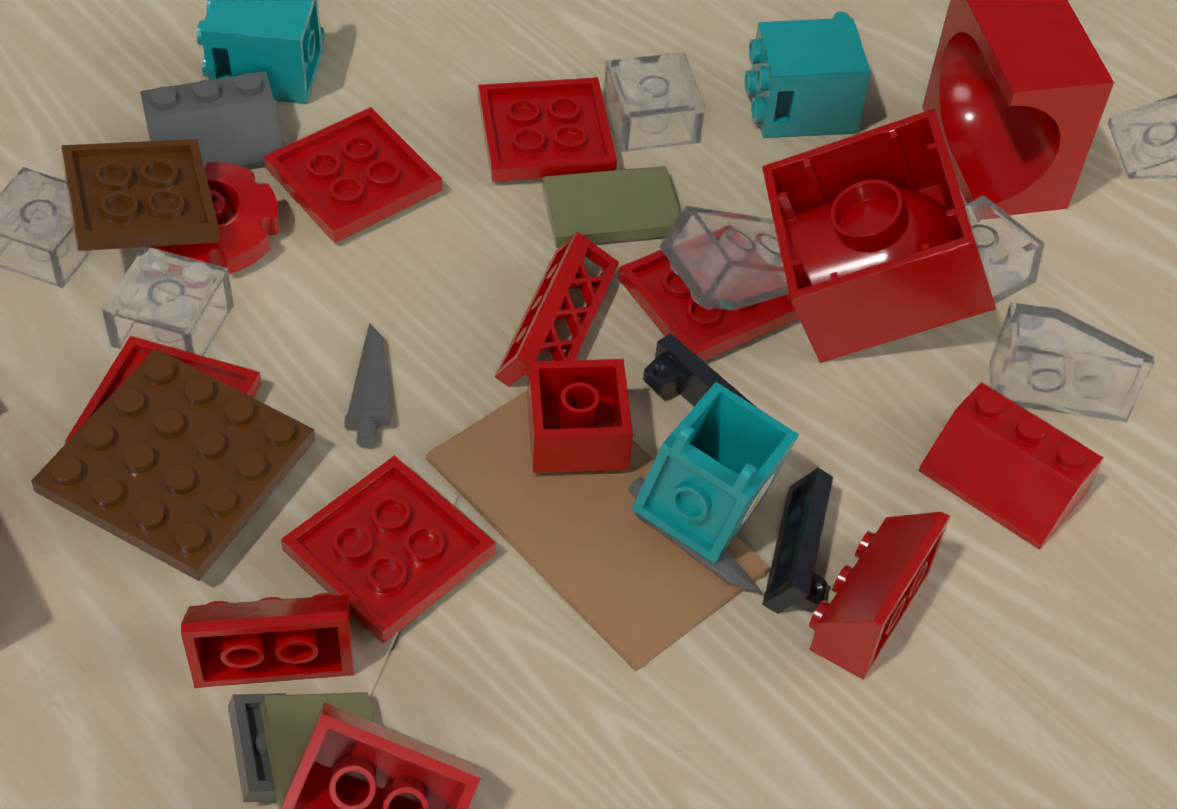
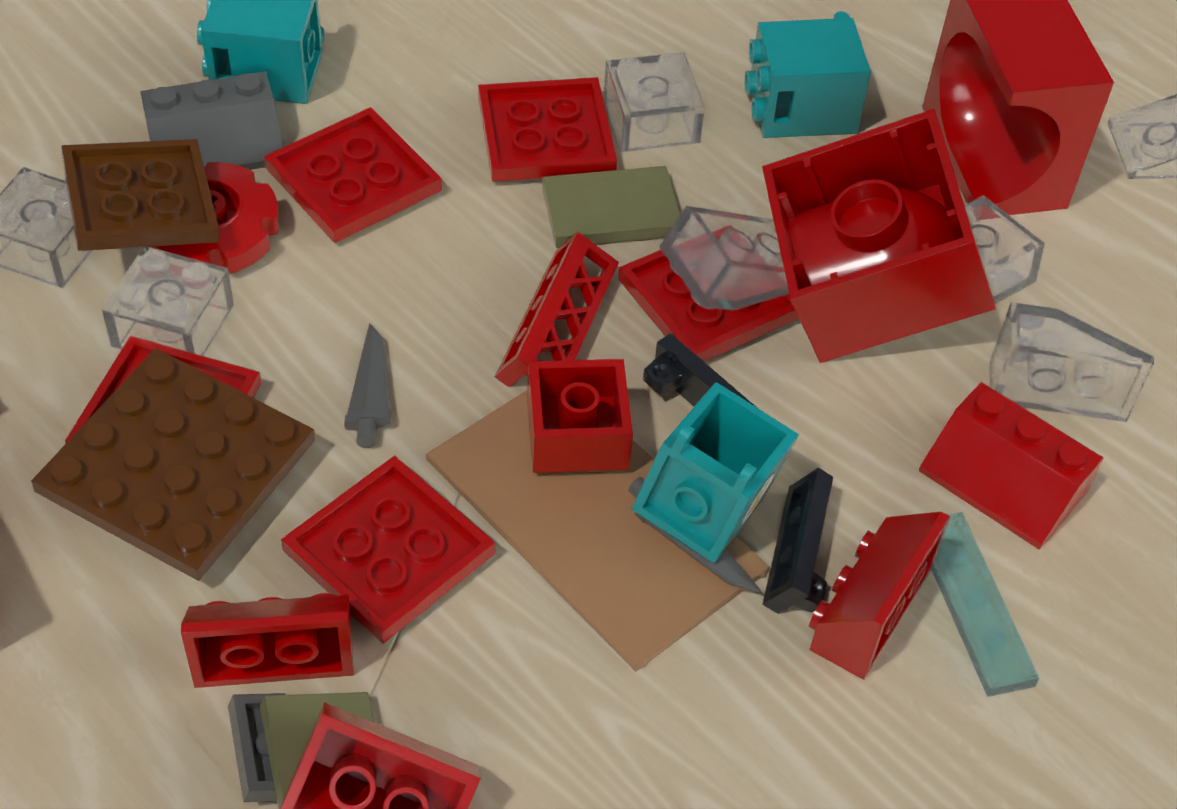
none -> clear light blue tile [931,512,1039,697]

